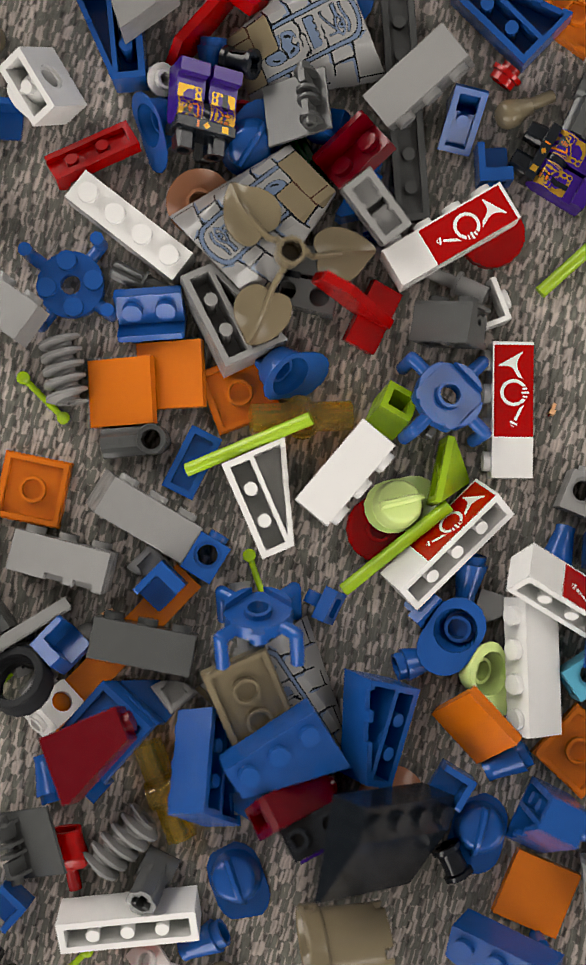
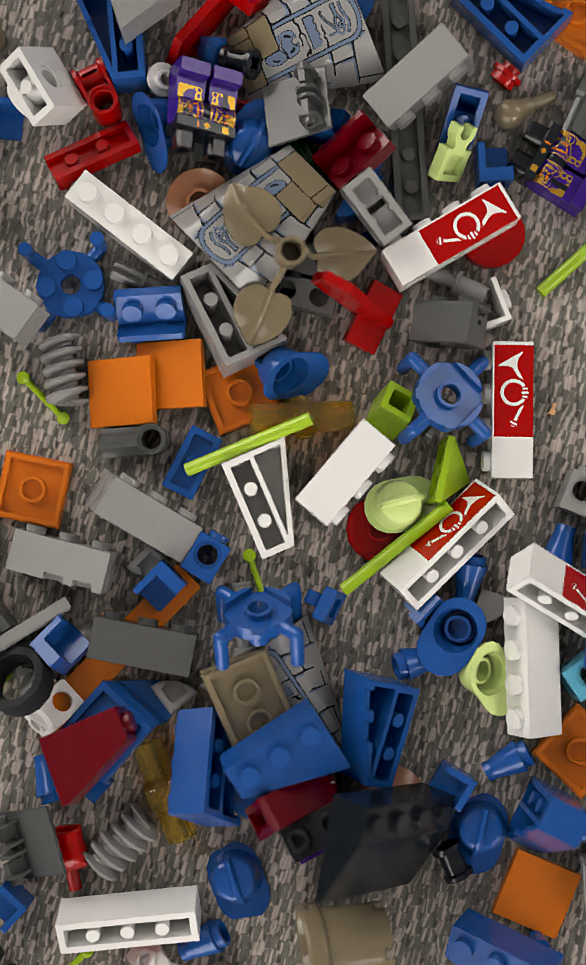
dark grey piece [126,845,180,915] -> none
orange tile [431,686,522,764] -> none
none -> red piece [70,57,124,128]
none -> yellowish green plate [427,120,478,183]

